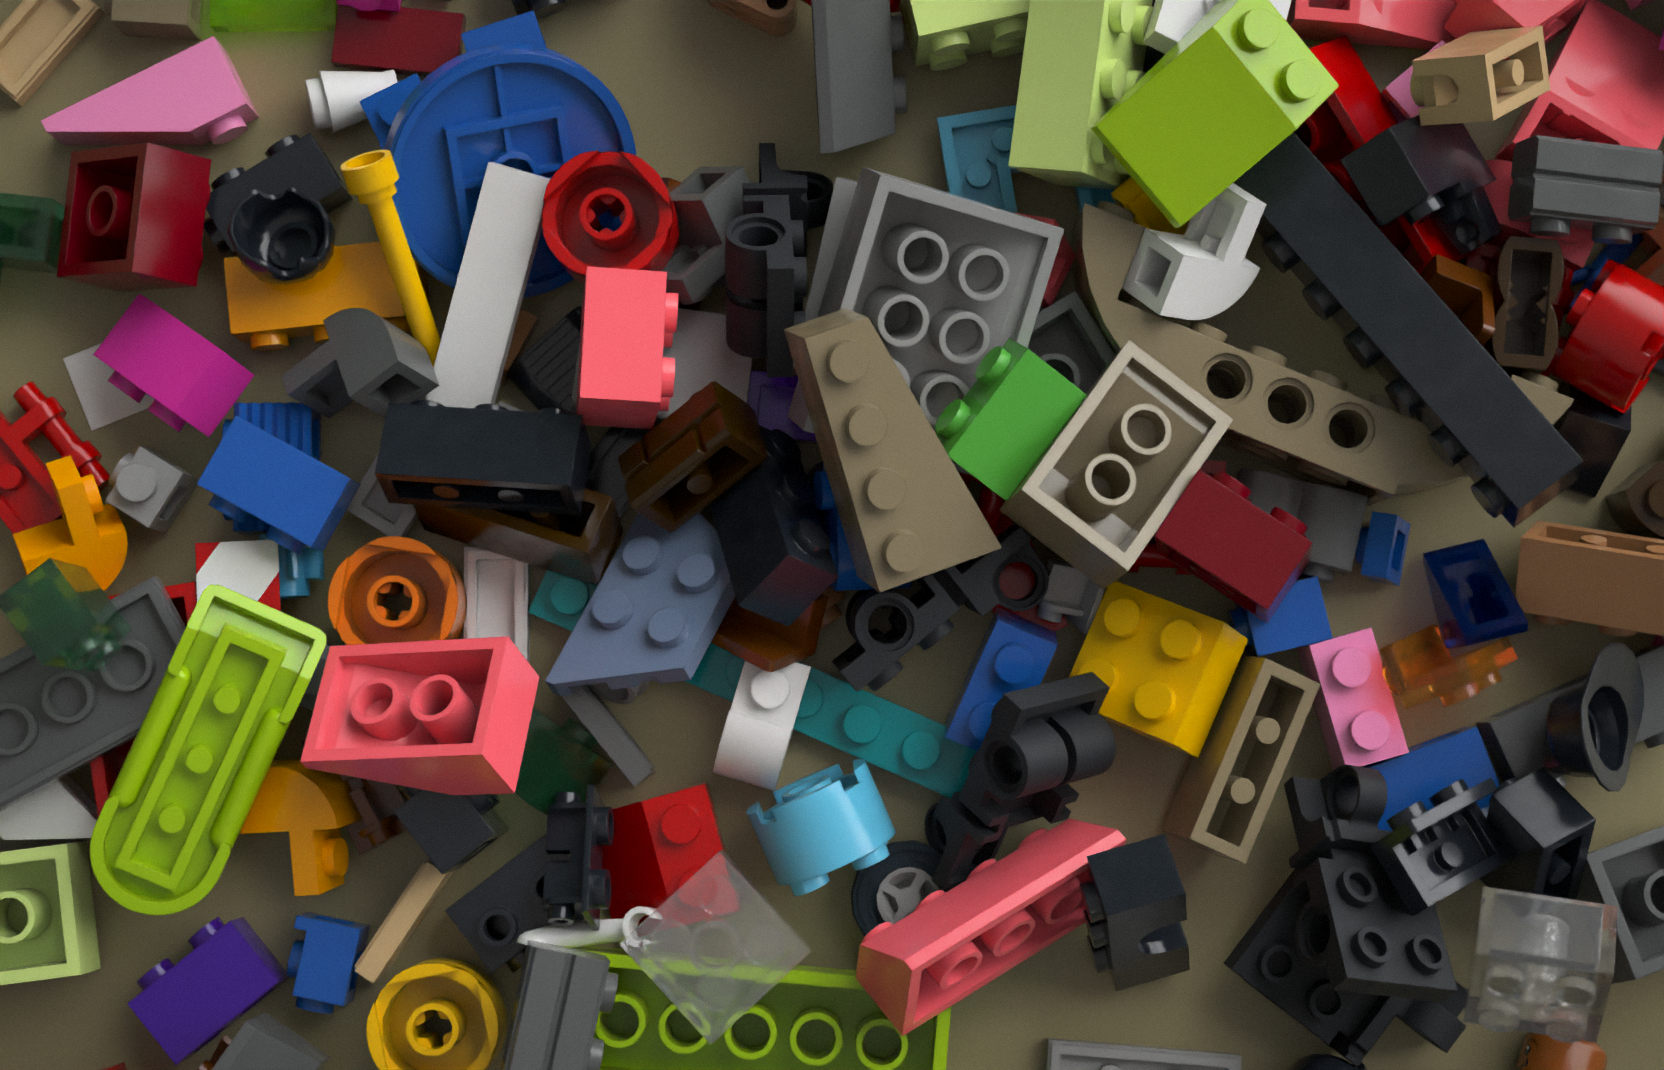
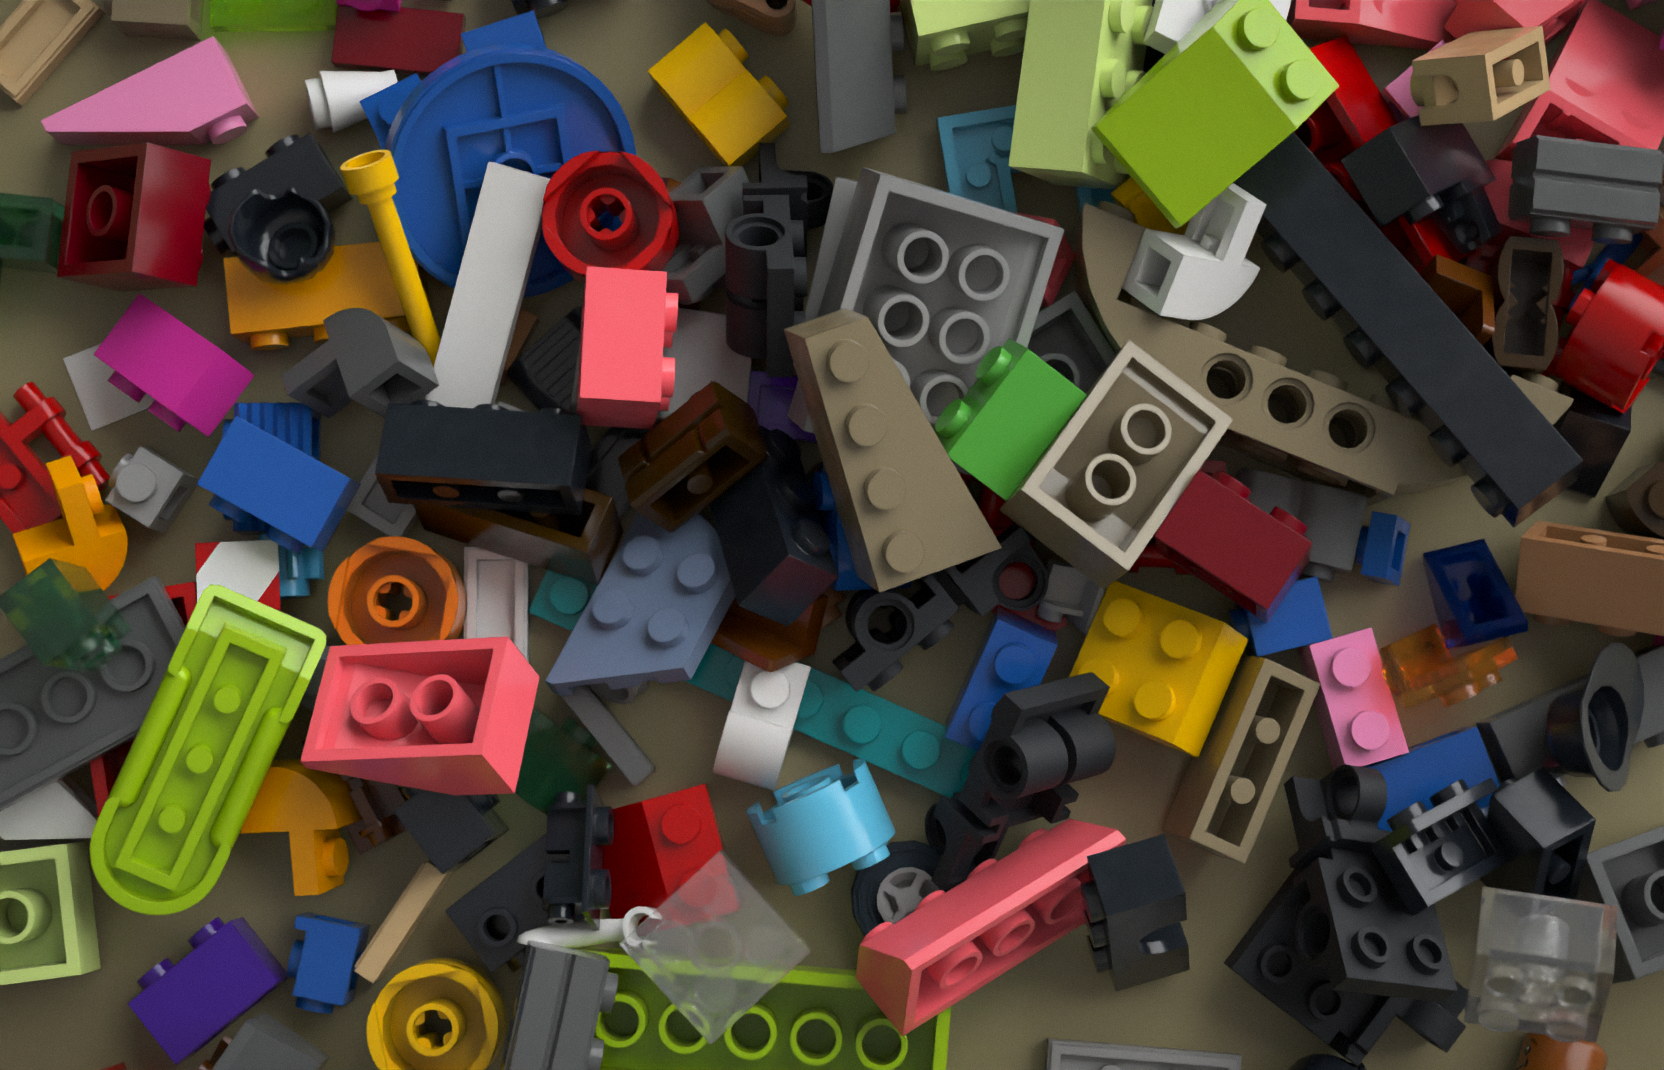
none -> yellow brick [647,22,790,166]

